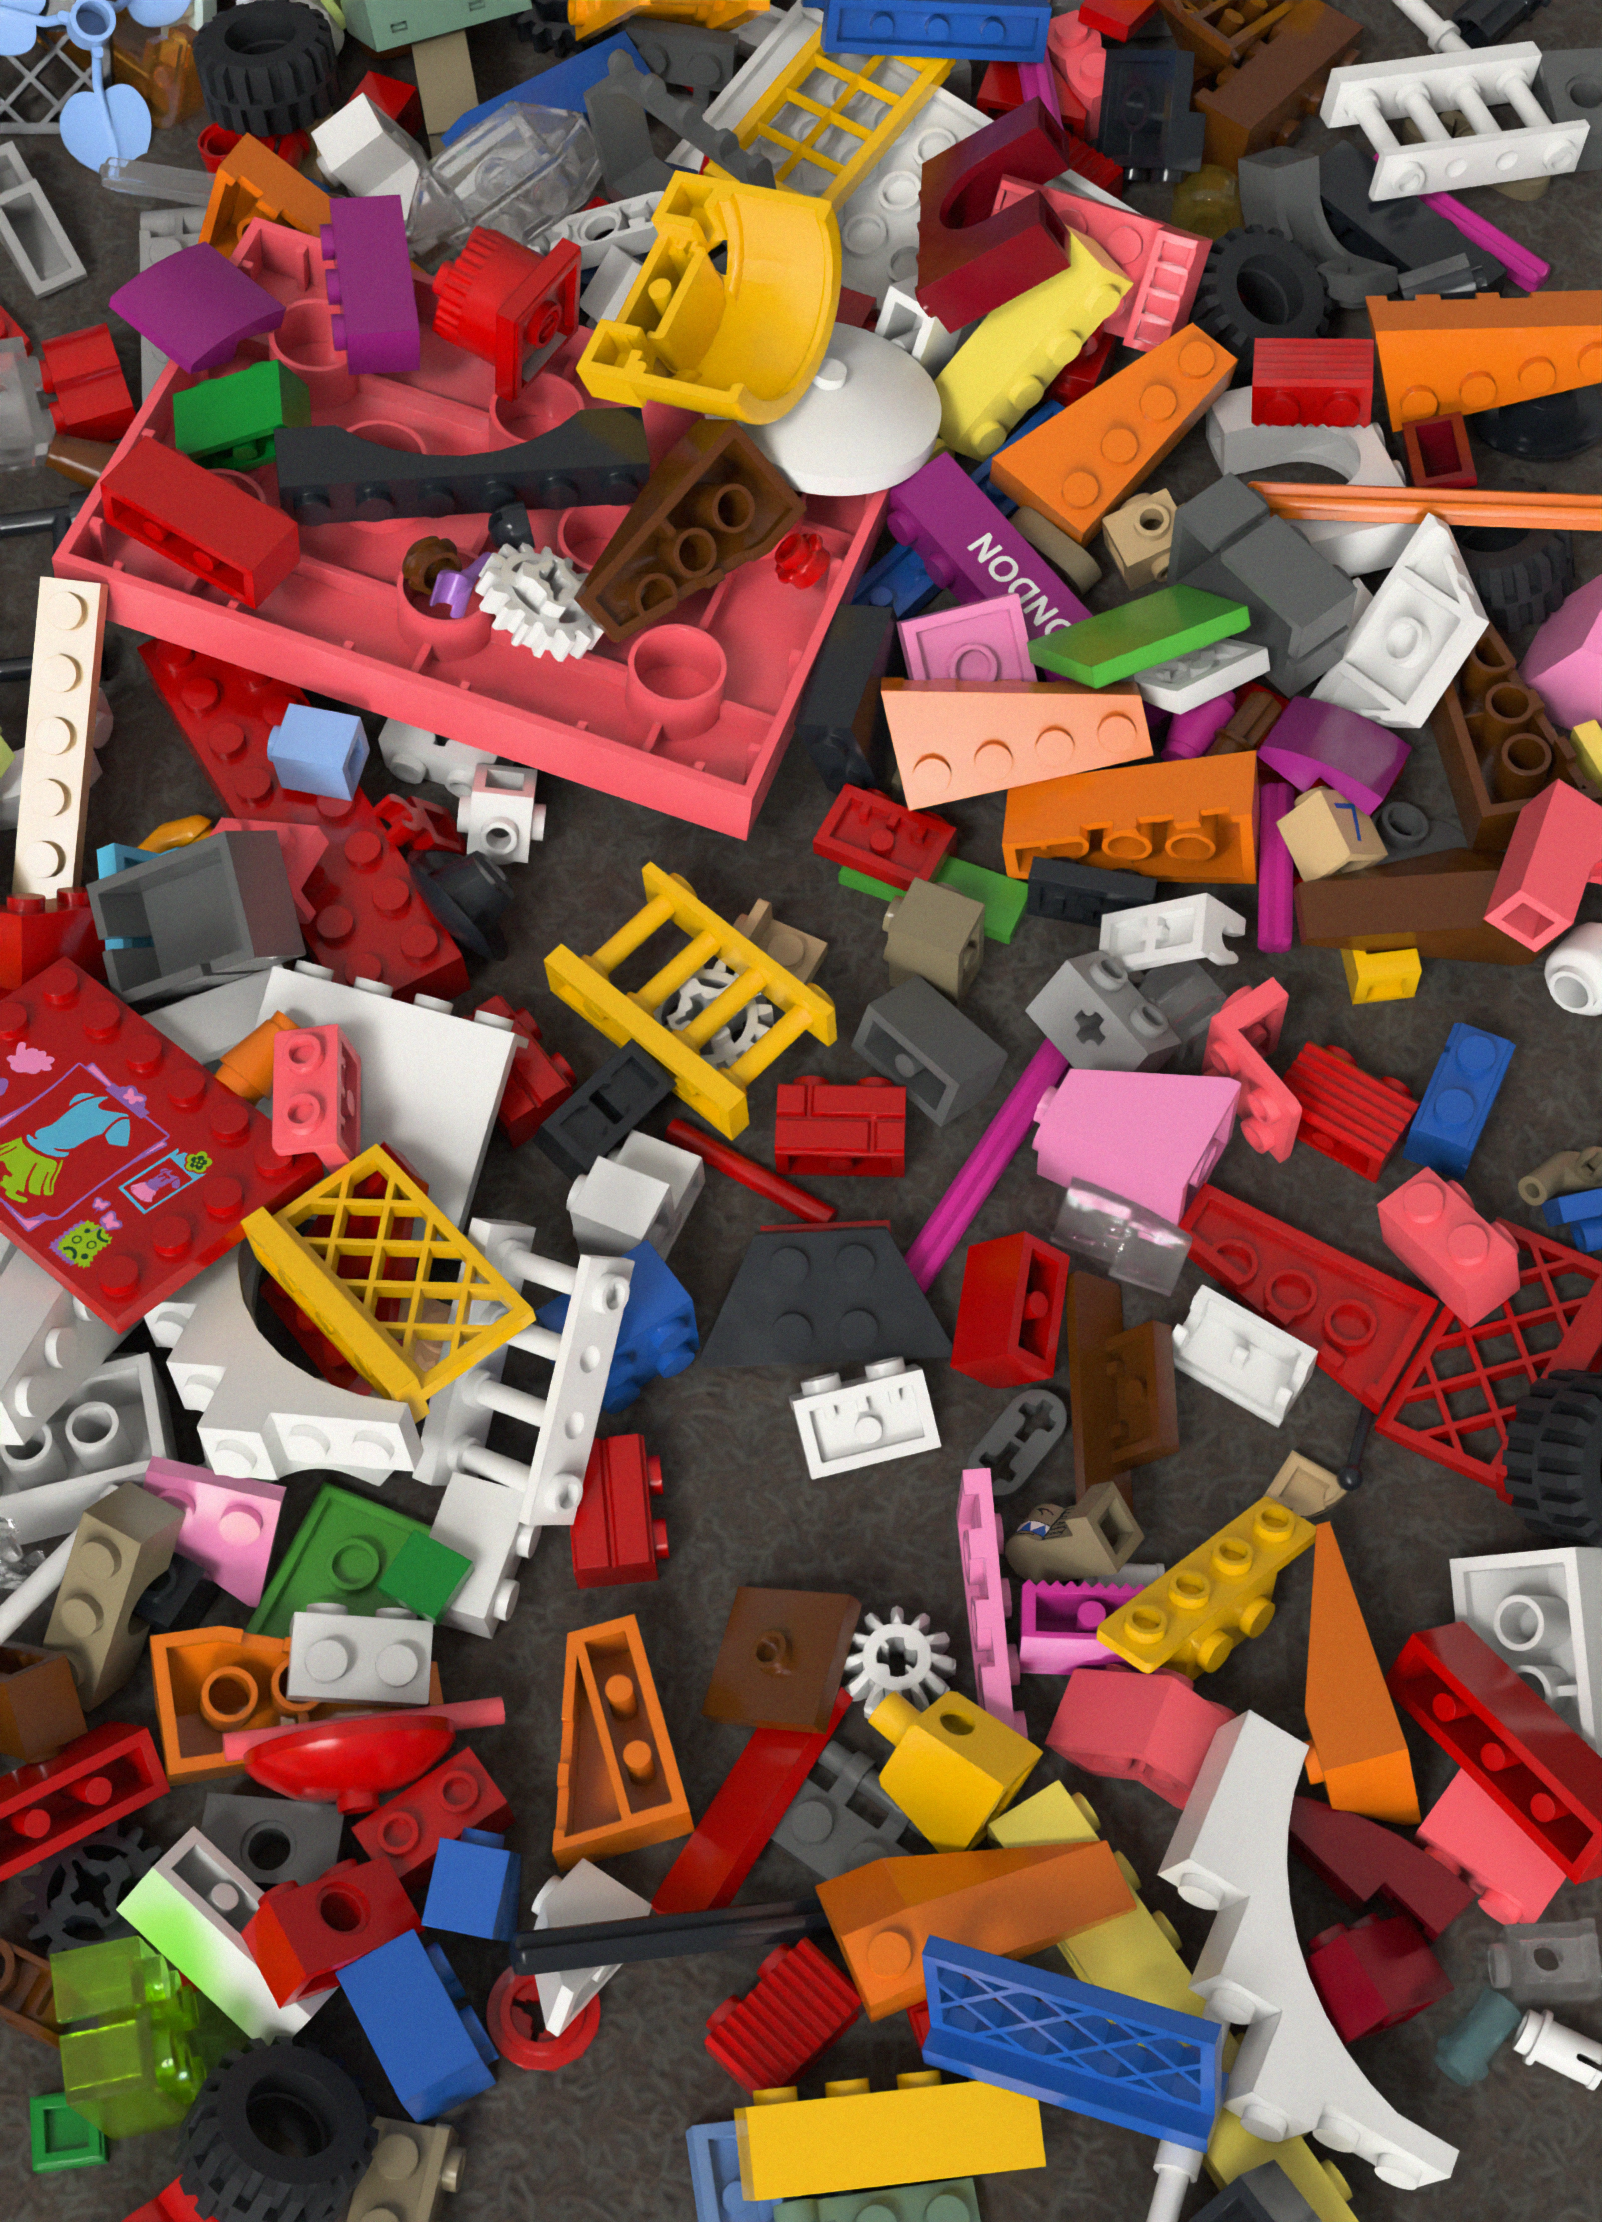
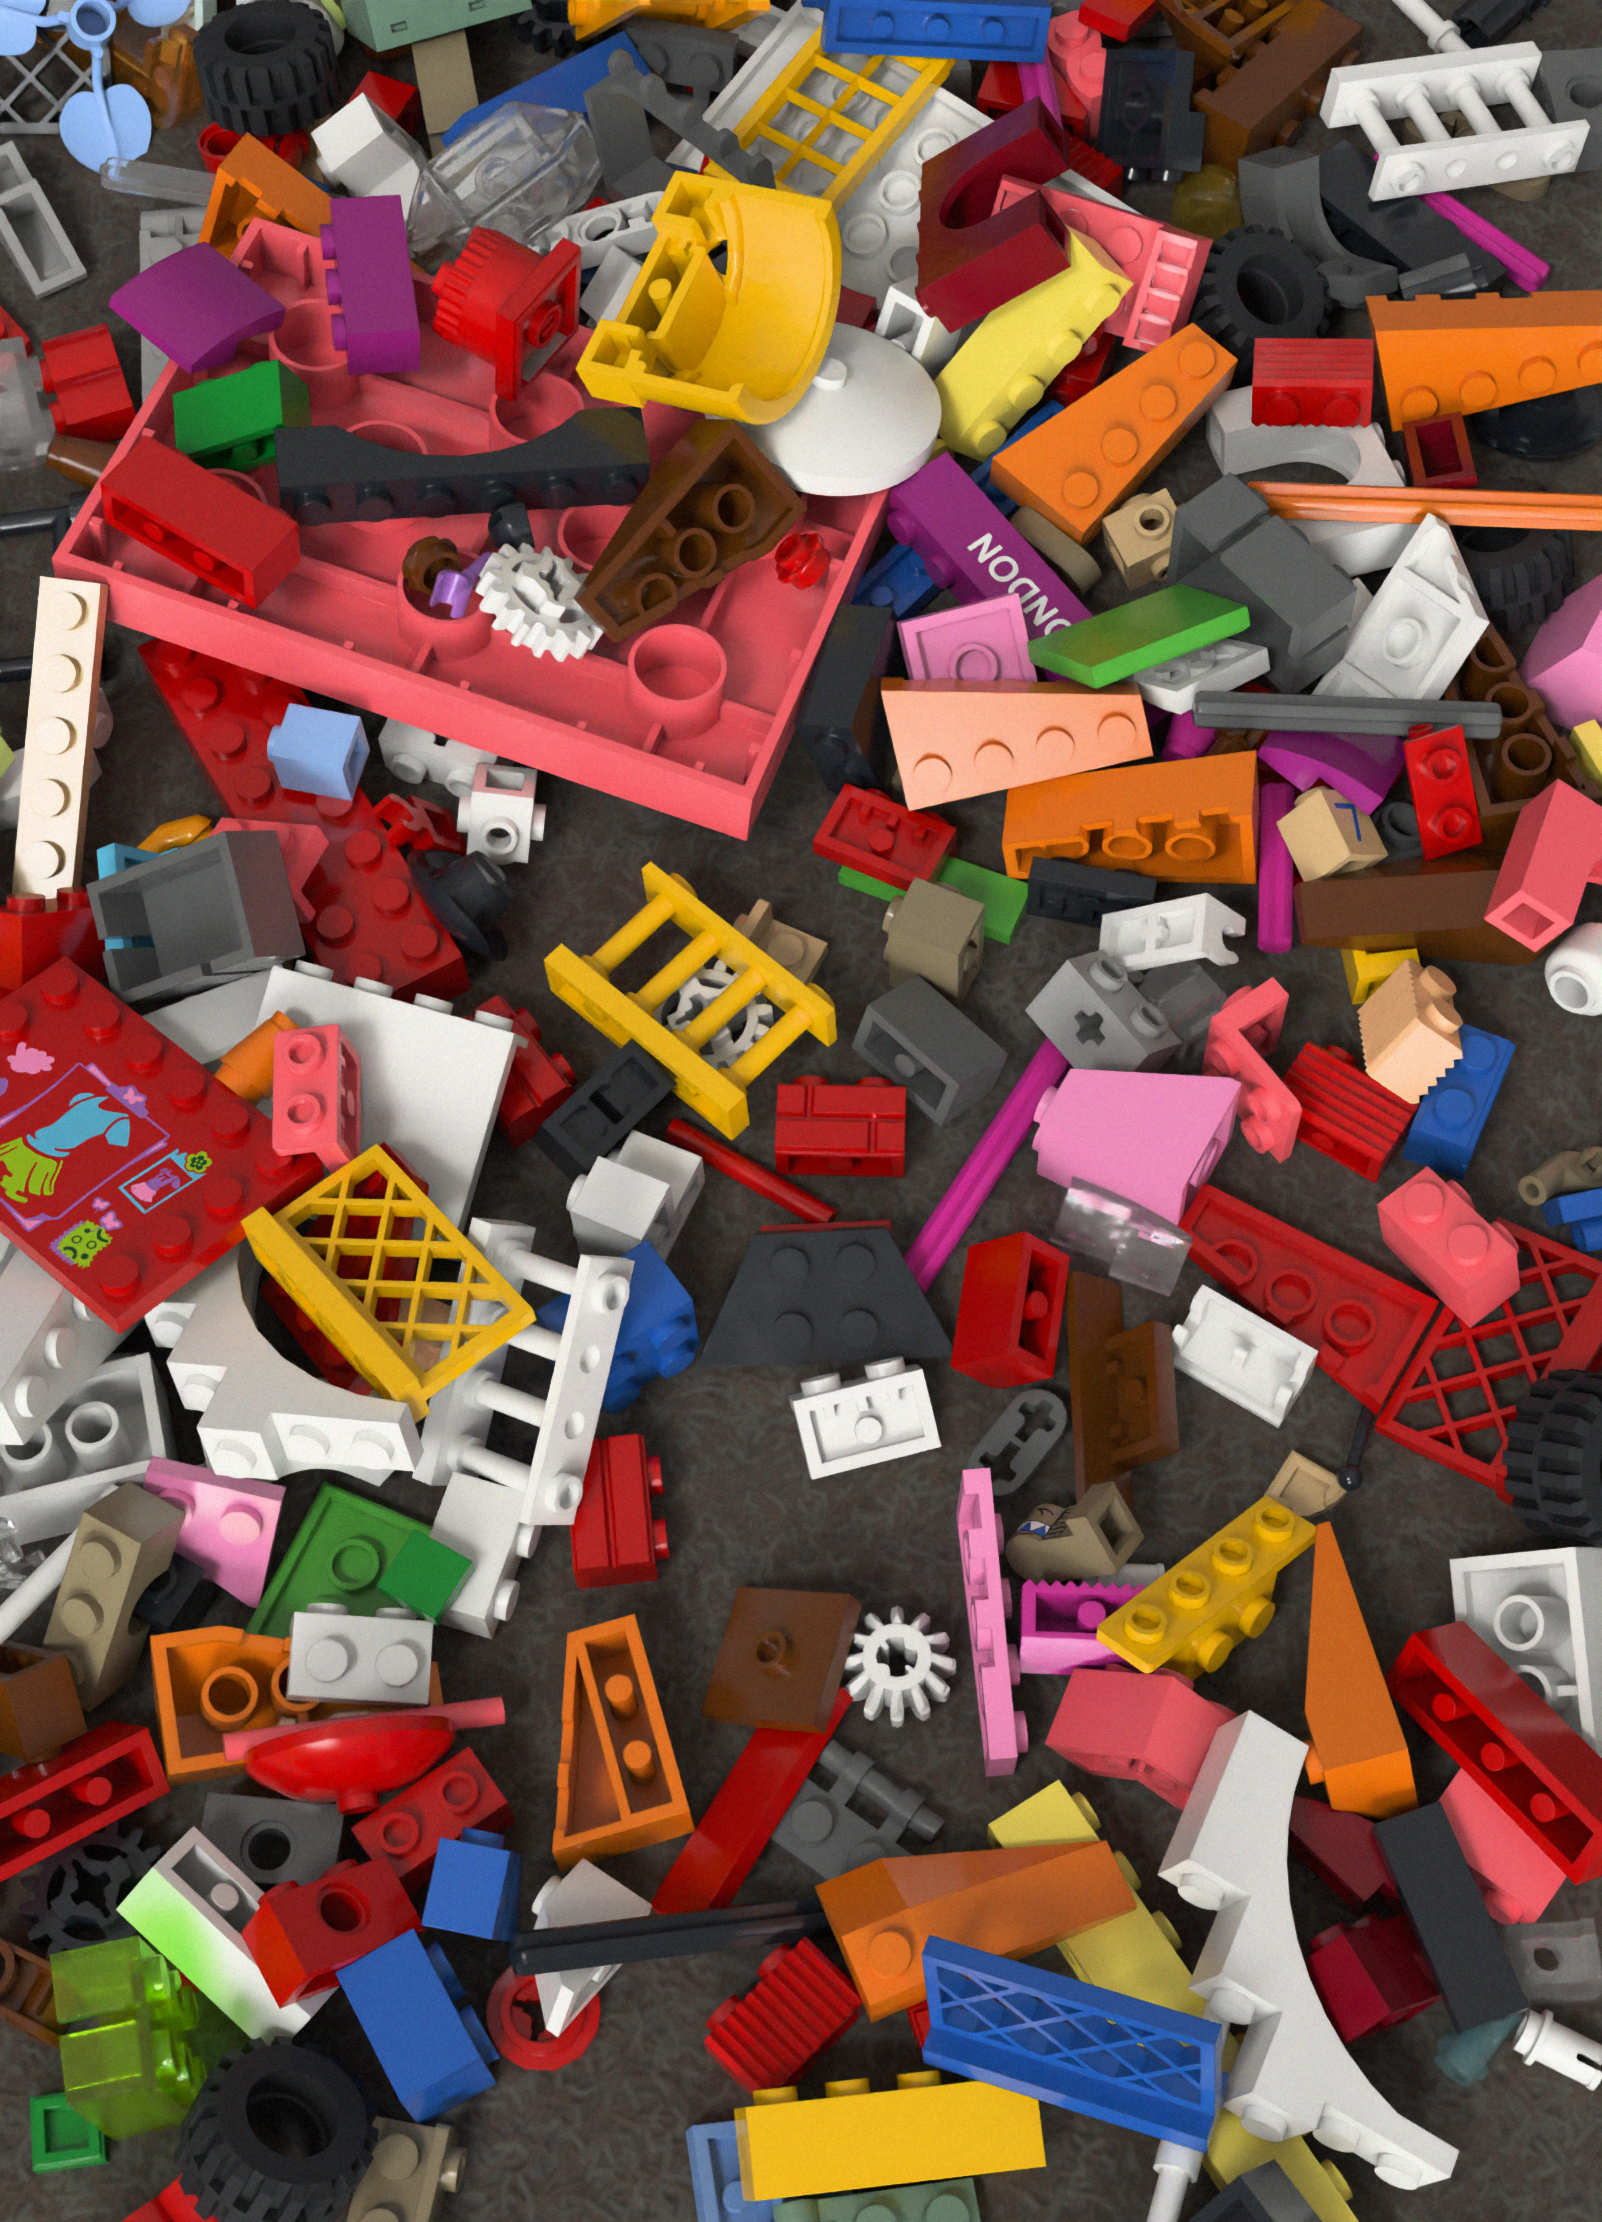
yellow torso [868,1690,1044,1853] -> none
none -> dark grey axle [1192,691,1502,740]
none -> light nougat brick [1357,959,1463,1104]
none -> black tile [1370,1801,1529,2036]
none -> red hinge [1402,723,1483,861]

